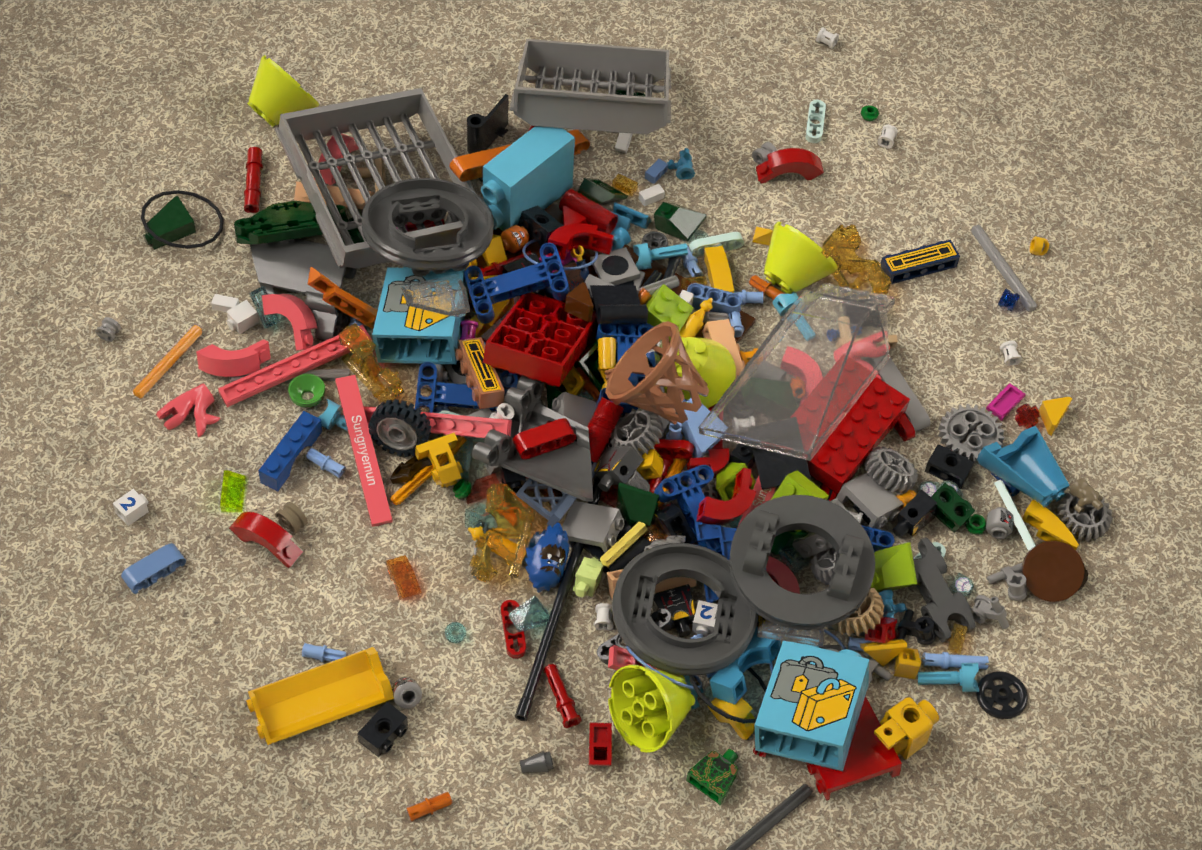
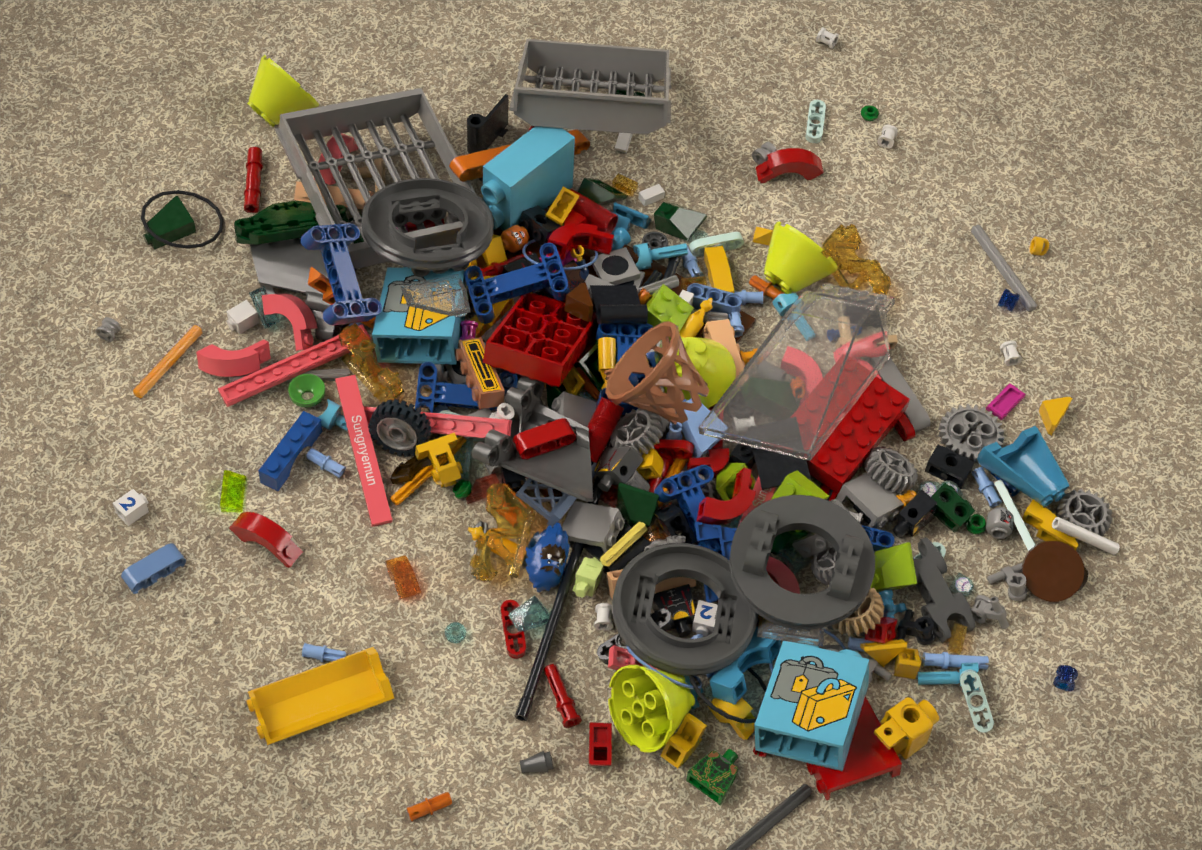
coral piece [156,383,220,437] -> none
white piece [211,294,239,313] -> none
dark tan wheel [275,502,308,535] -> none
black brick [357,702,408,757] -> none
light grey head [392,677,422,709] -> none
clear light blue slope [465,502,497,528] -> none
medium blue piece [645,159,668,184] -> none
dark azure piece [667,148,695,180] -> none
brick [879,239,960,285] -> none
black plate [976,671,1028,719] -> none
clear red gear [1015,404,1040,428] -> none
dark tan piece [1069,478,1103,514] -> none
none -> blue beam [301,223,382,325]
none -> yellow slope [545,186,579,225]
none -> yellow brick [660,713,707,769]
none -> light aqua beam [960,669,994,732]
none -> light blue pin [971,467,1002,508]
none -> white piece [1052,517,1120,555]
none -> clear blue wheel [1053,665,1078,691]

